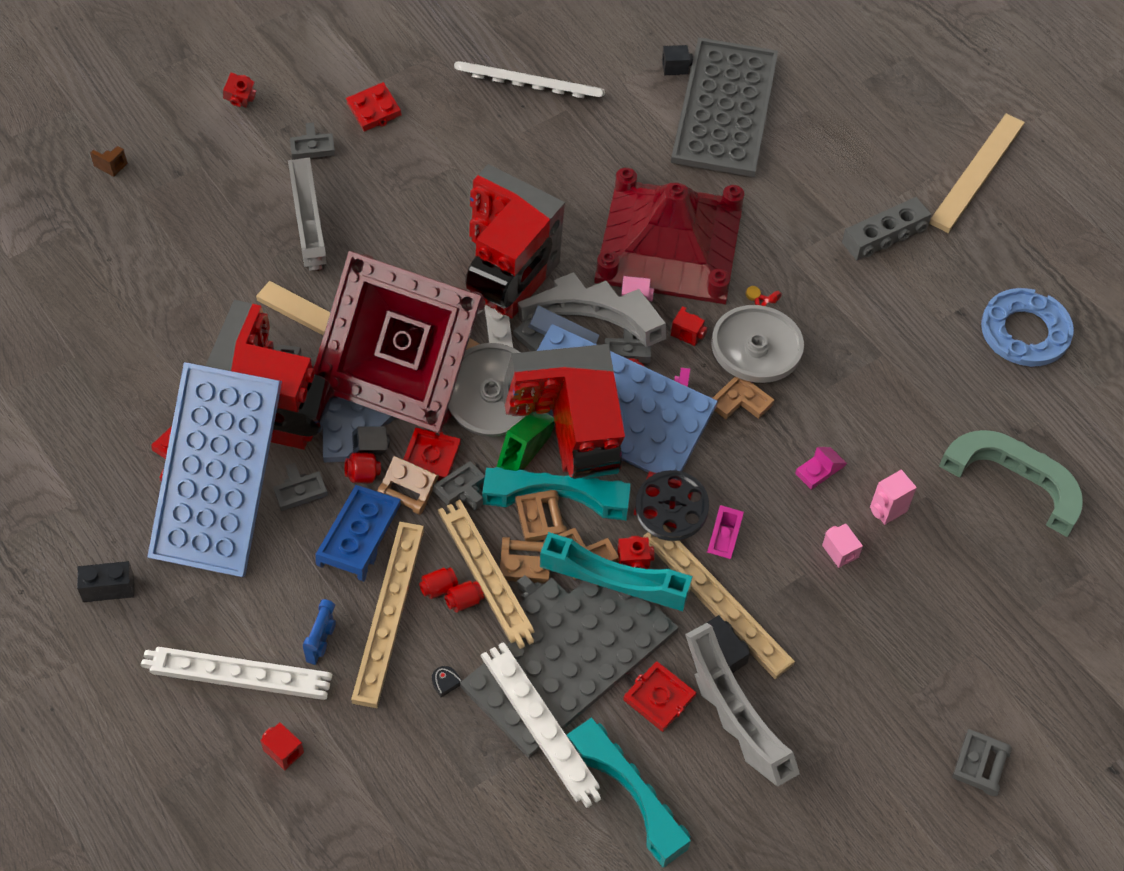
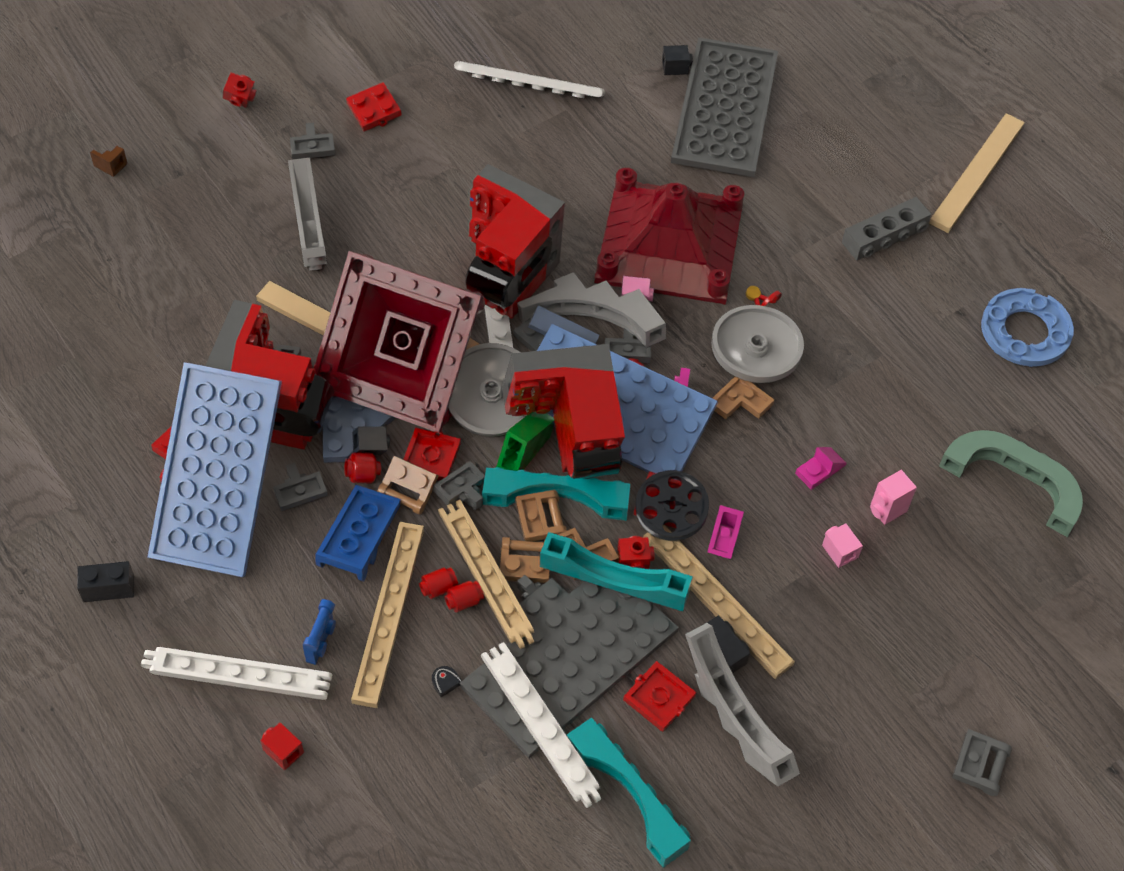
red brick [671,306,708,346] -> none

